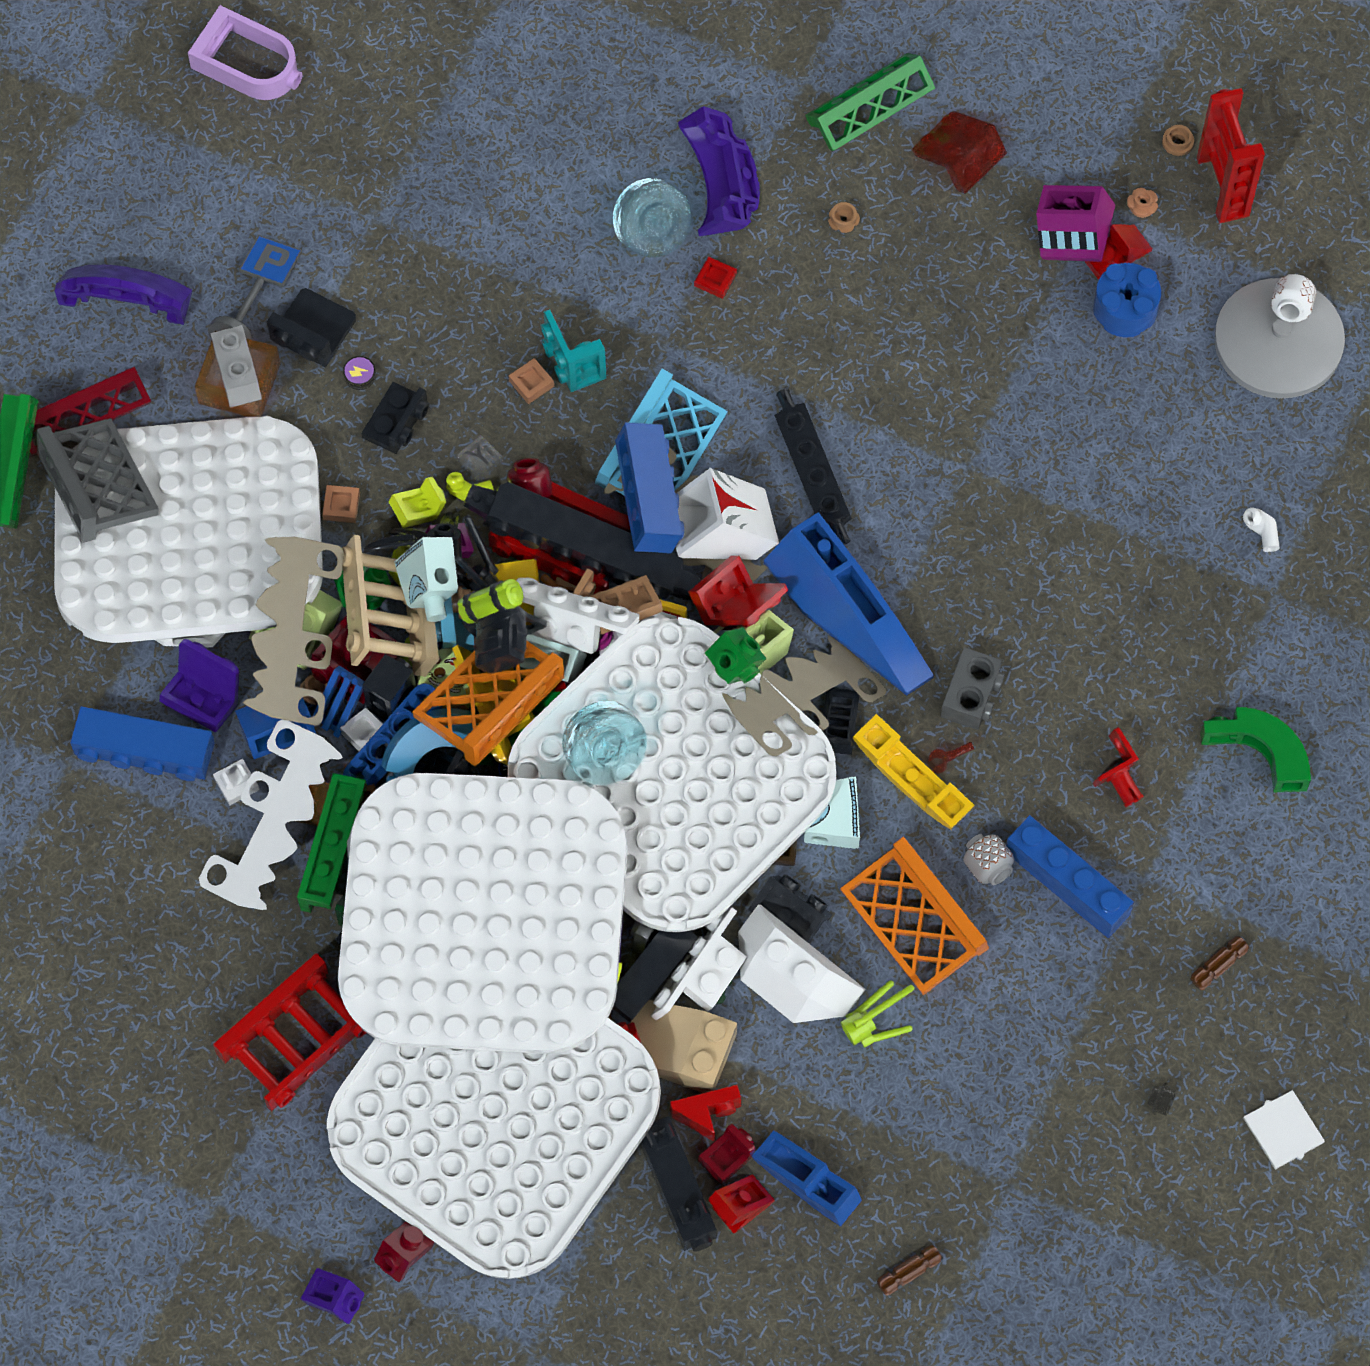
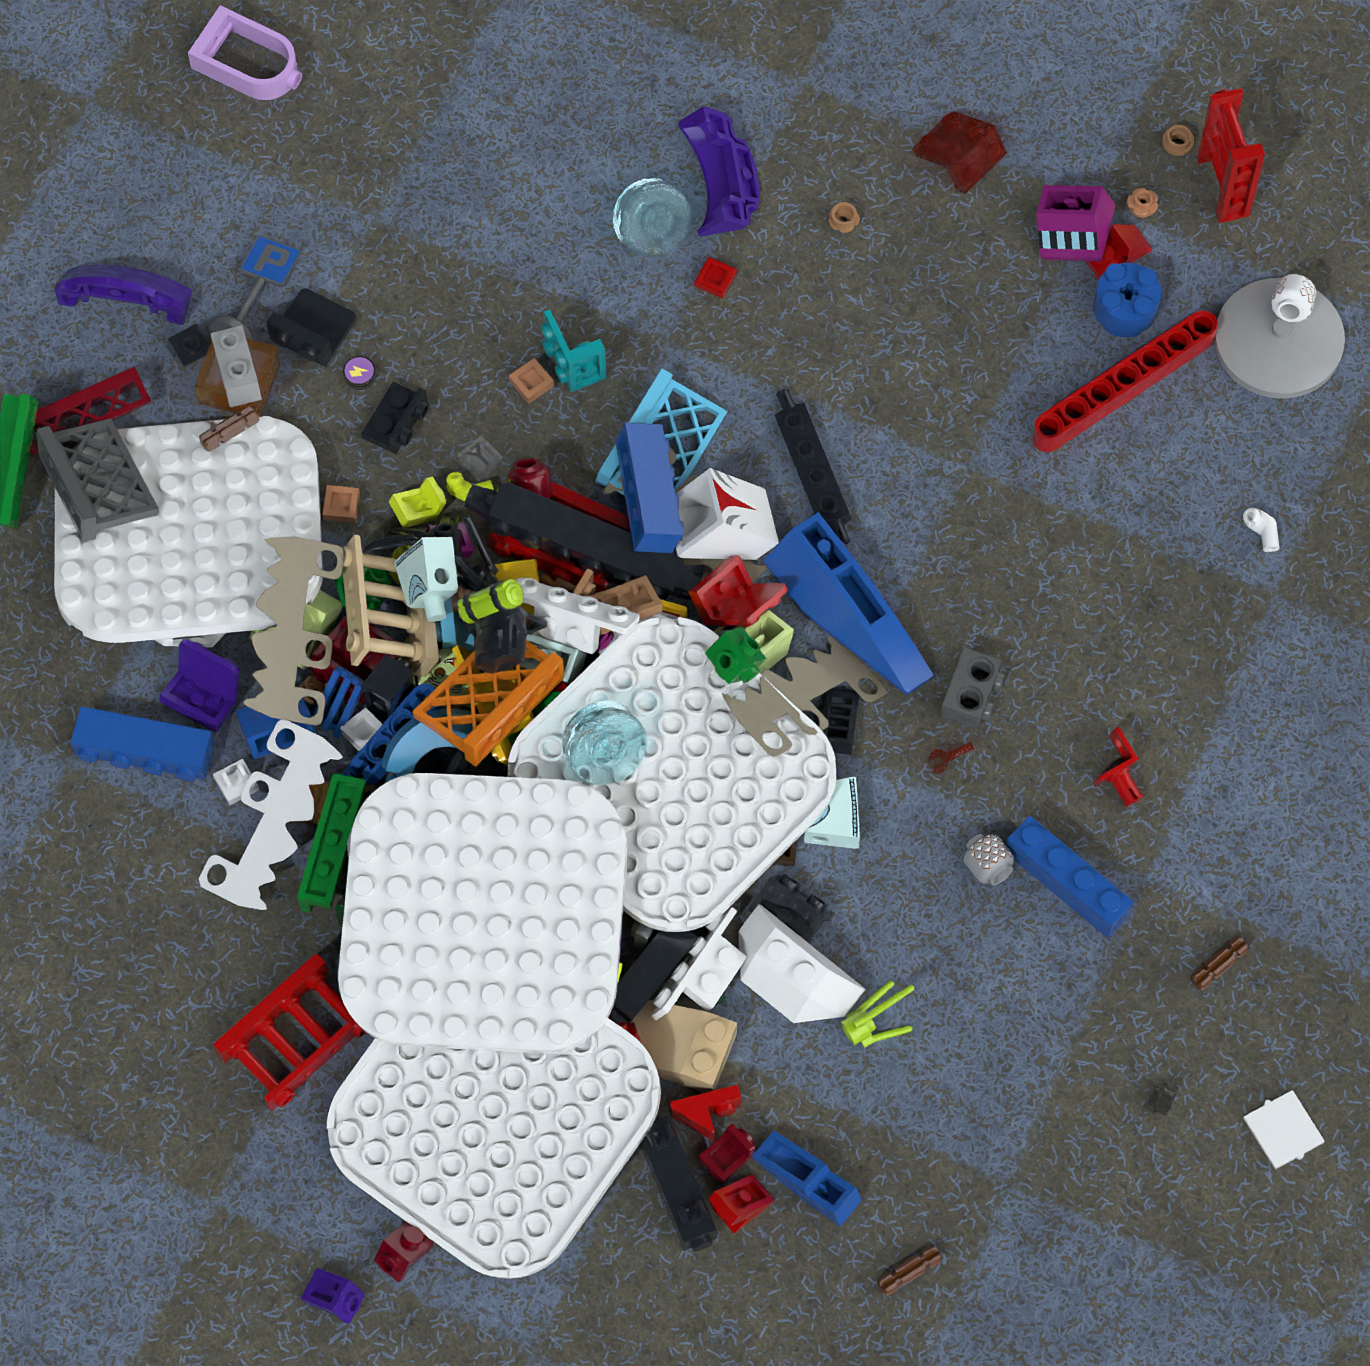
fence [805,53,935,151] -> none
orange fence [840,836,989,995] -> none
yellow slope [853,714,975,830] -> none
green arch [1200,707,1311,793] -> none
none -> black bracket [167,323,211,367]
none -> axle [199,406,259,452]
none -> red beam [1032,310,1218,452]

